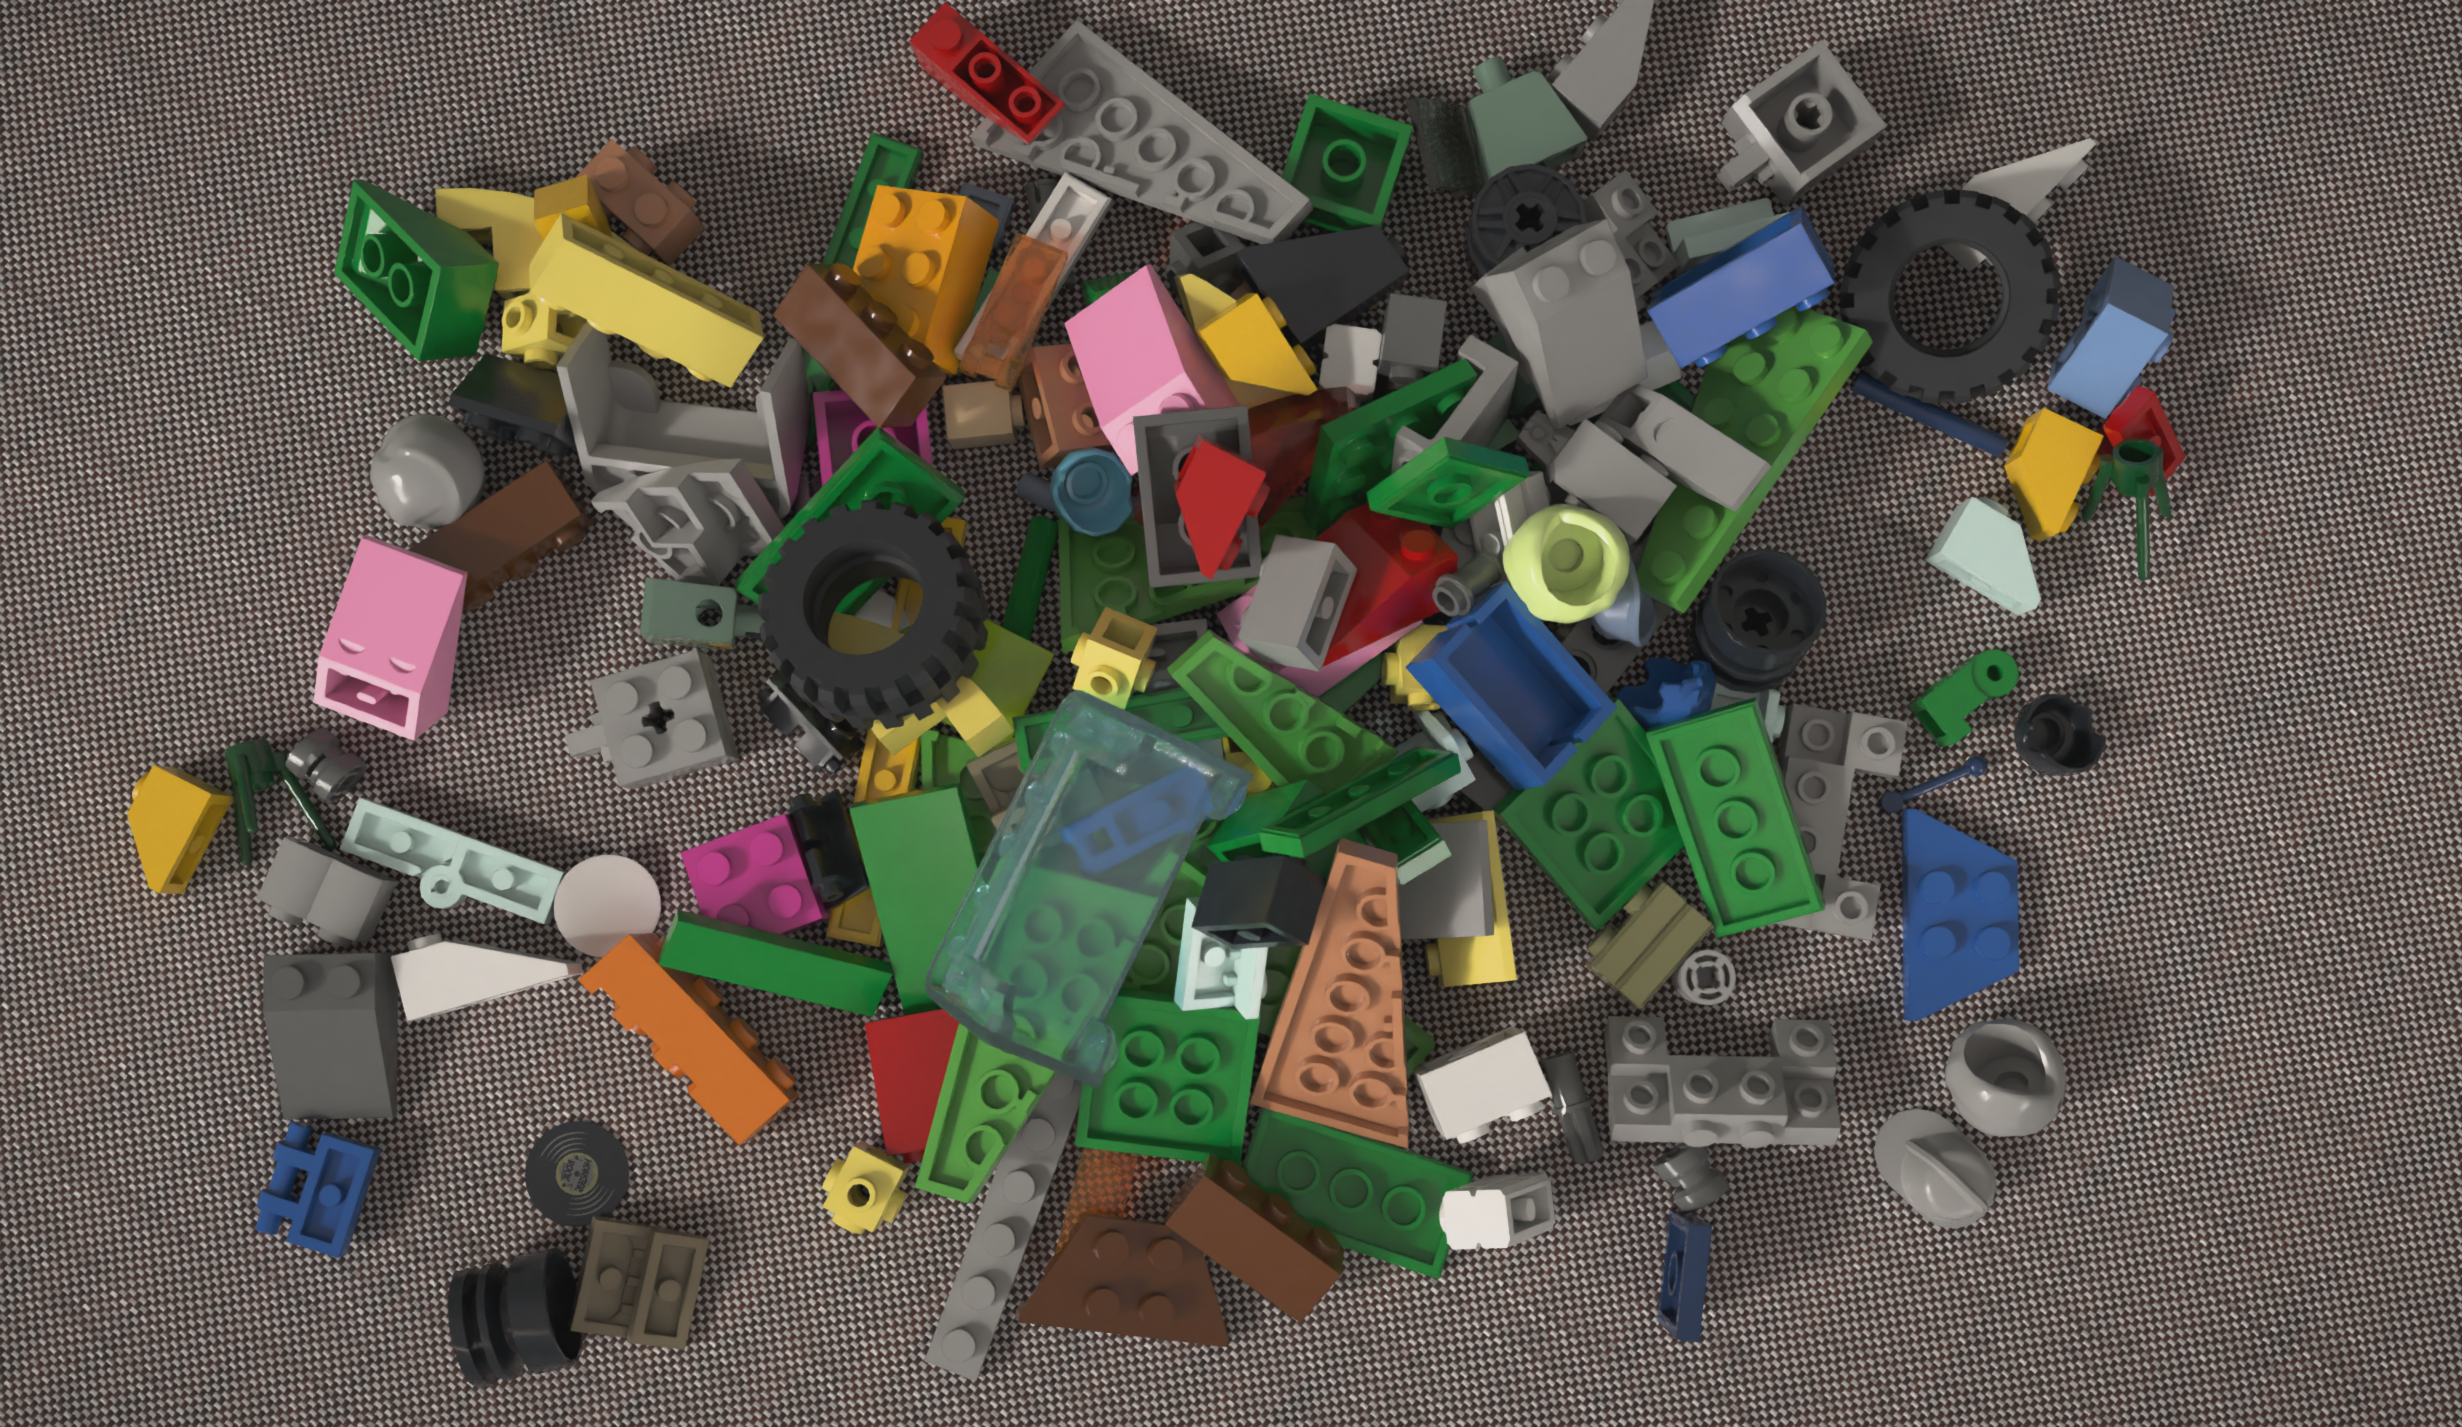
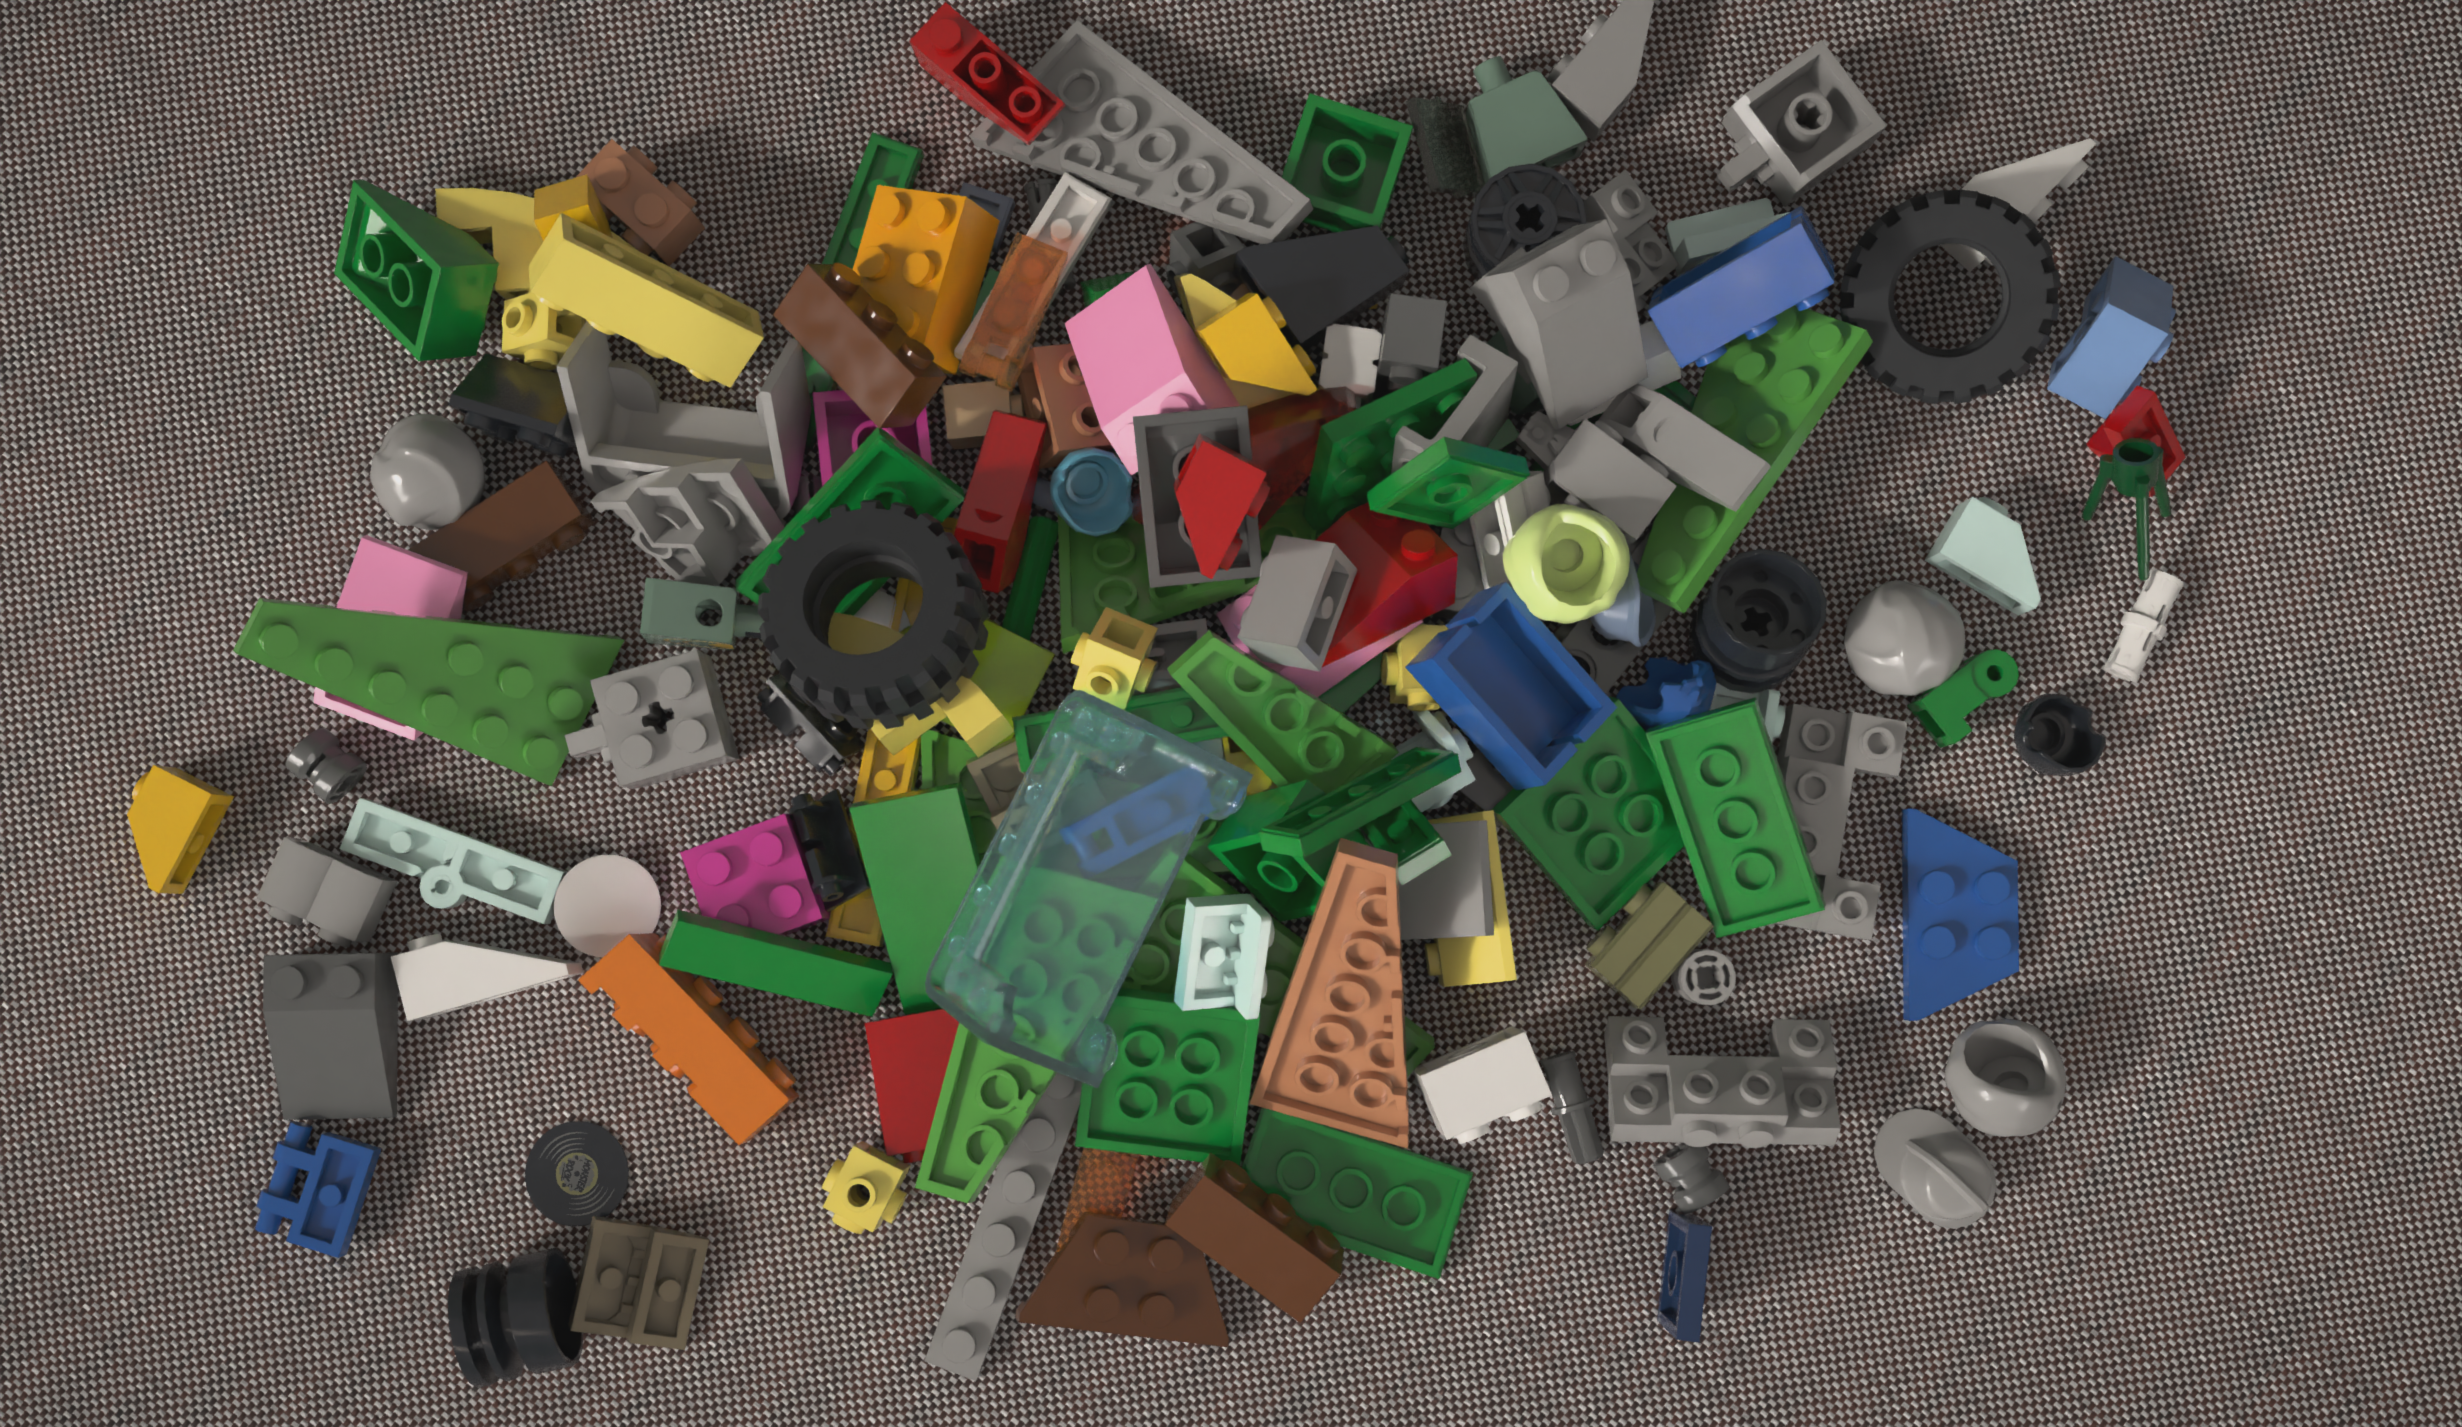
dark green plant [224,739,337,866] -> none
black brick [1191,853,1327,949] -> none
dark grey pin [1432,551,1503,616] -> none
white brick [1439,1173,1555,1249] -> none
dark blue bar [1850,371,2008,457] -> none
dark blue hinge [1879,755,1988,813] -> none
yellow slope [2004,408,2104,542] -> none
none -> bright green wing [233,598,624,786]
none -> red slope [954,409,1047,593]
none -> light grey piece [1844,580,1965,696]
none -> white pin [2103,570,2184,683]

